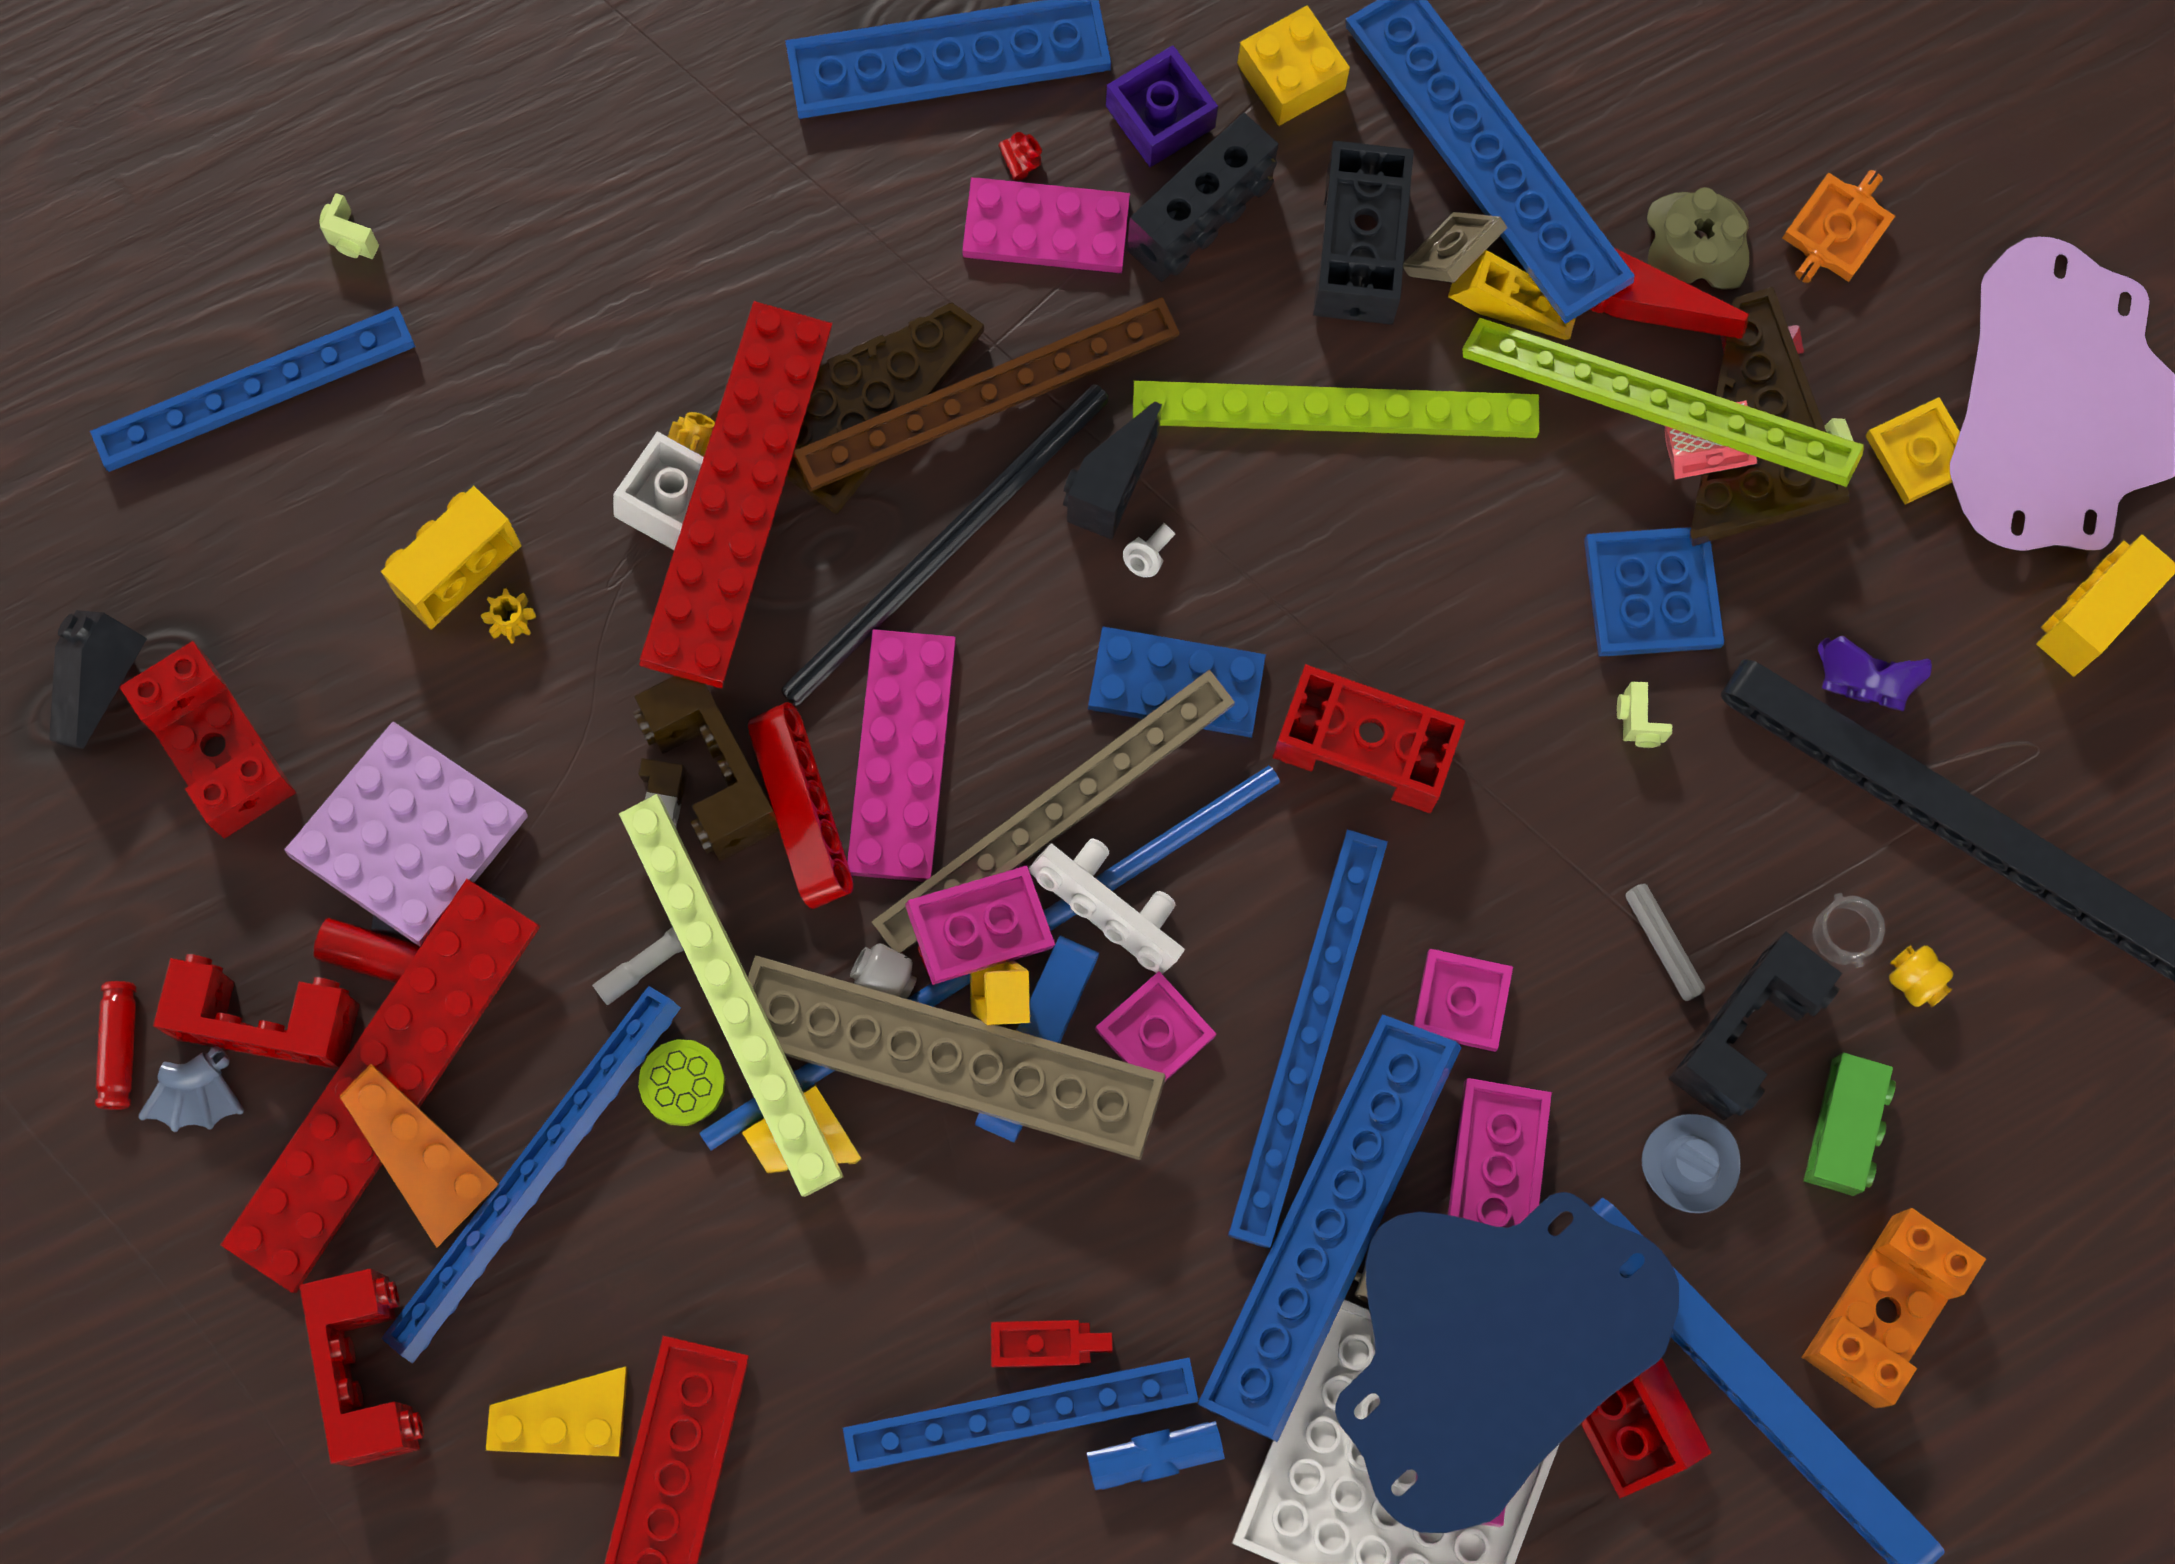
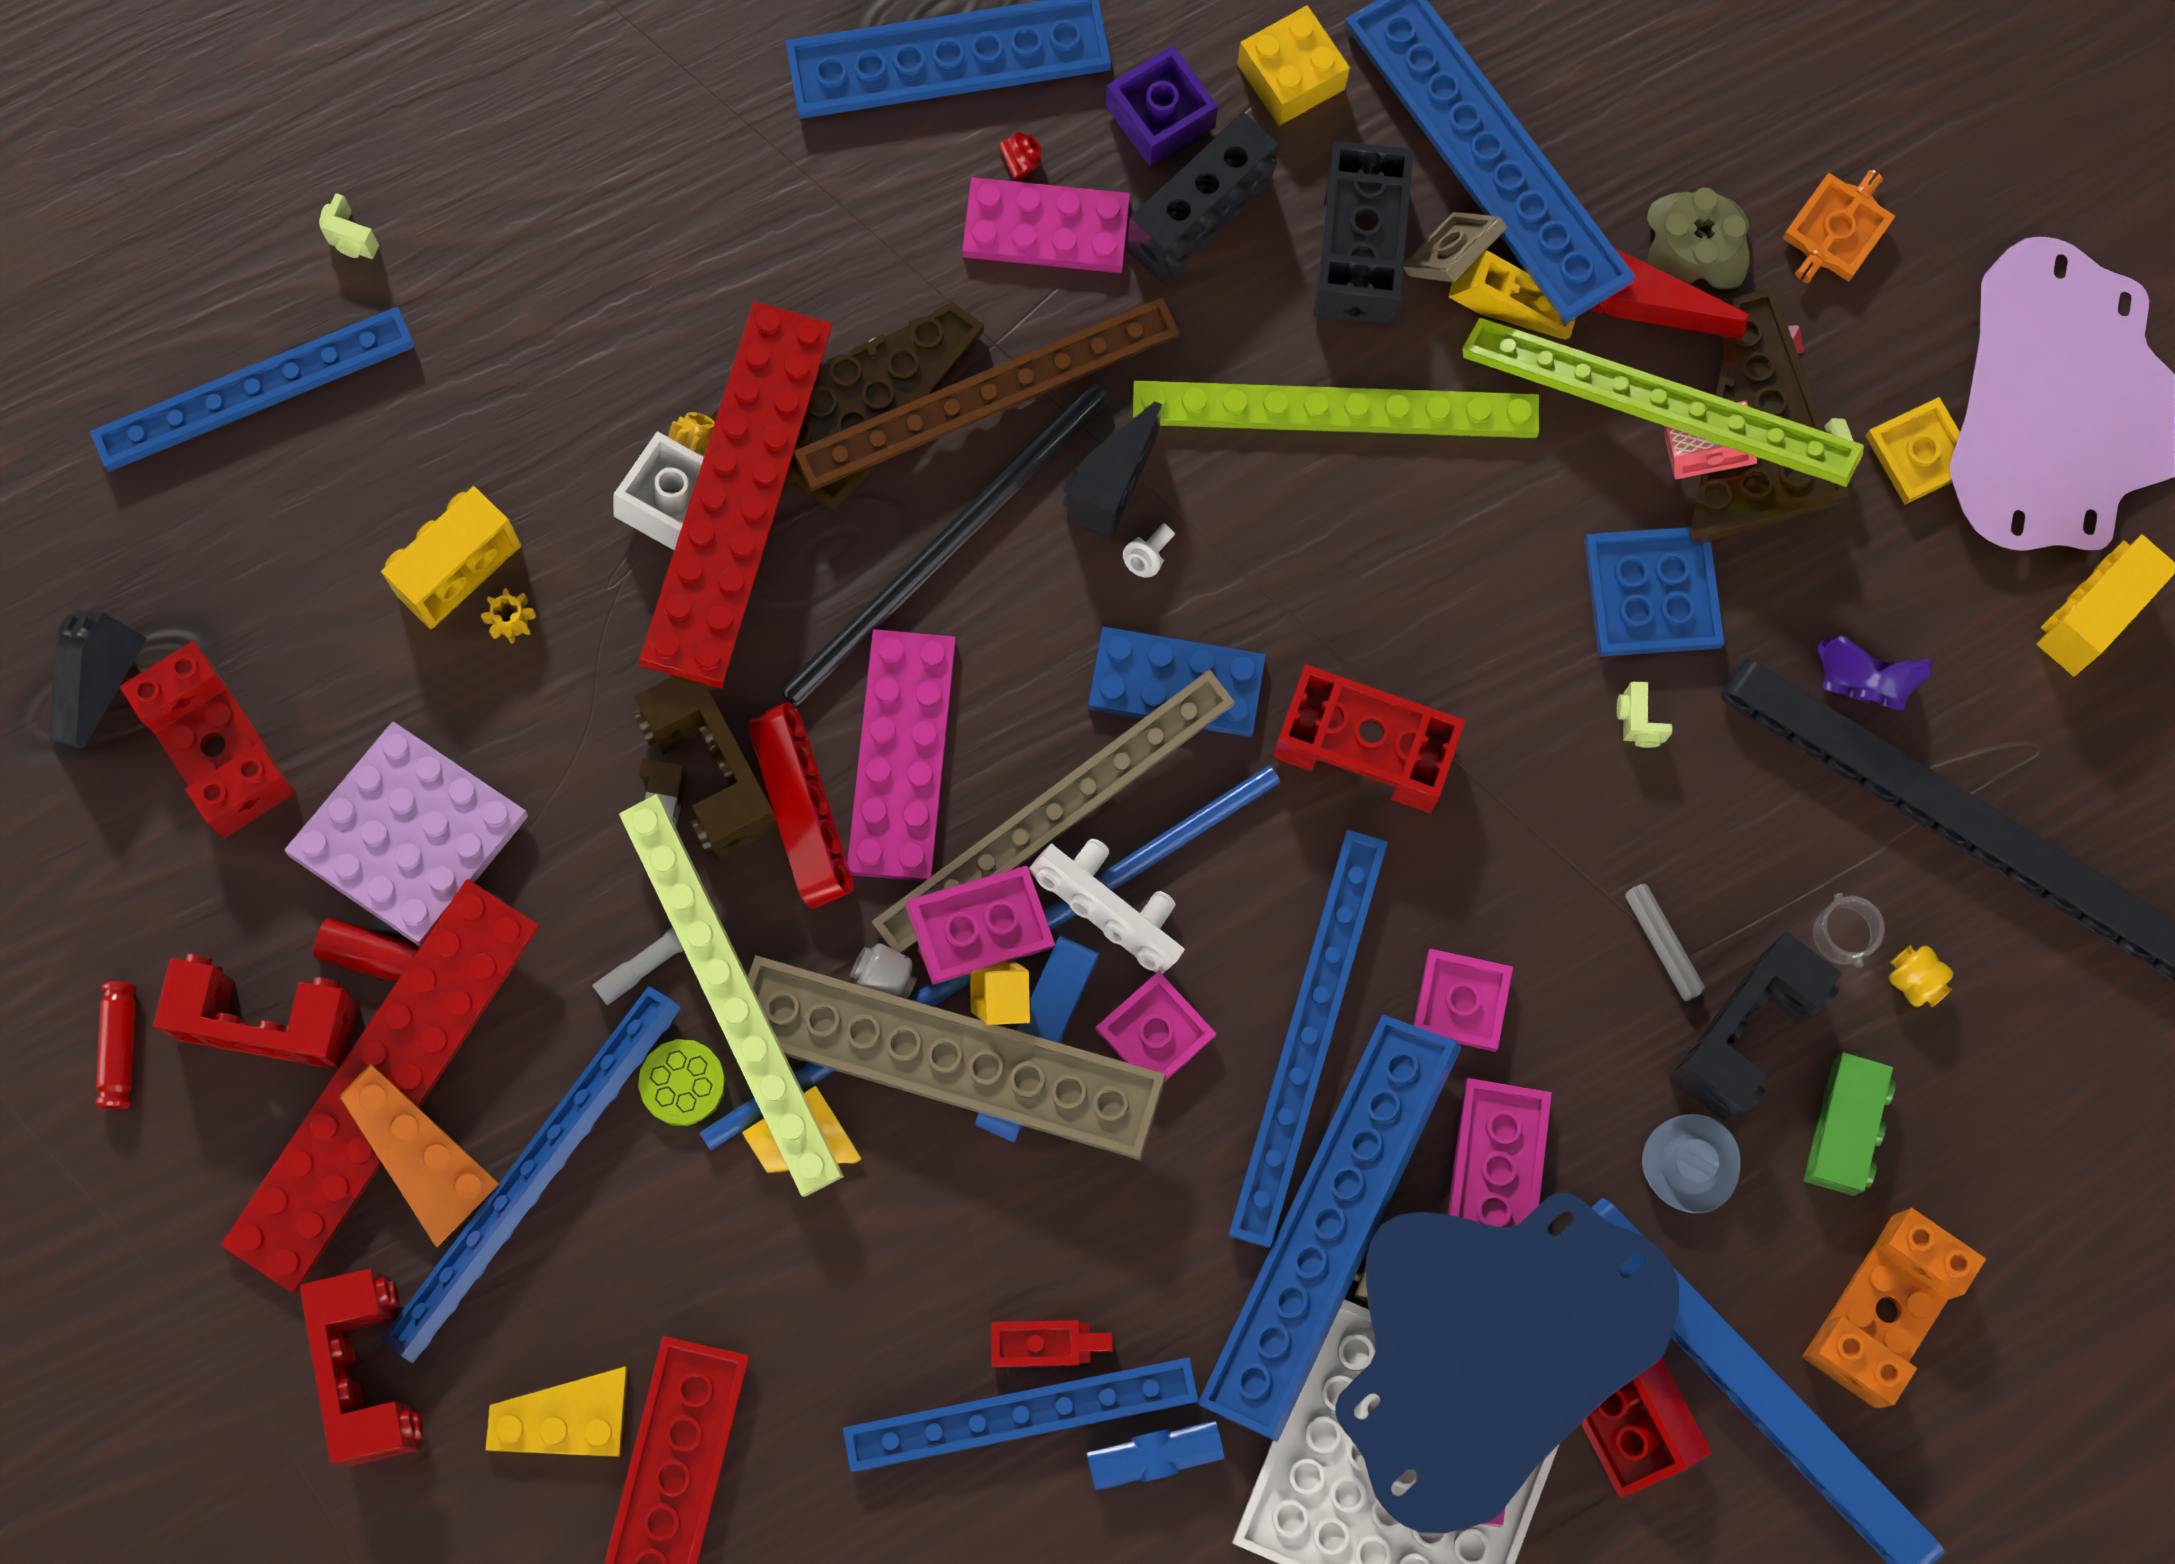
sand blue arm [139,1046,244,1132] -> none

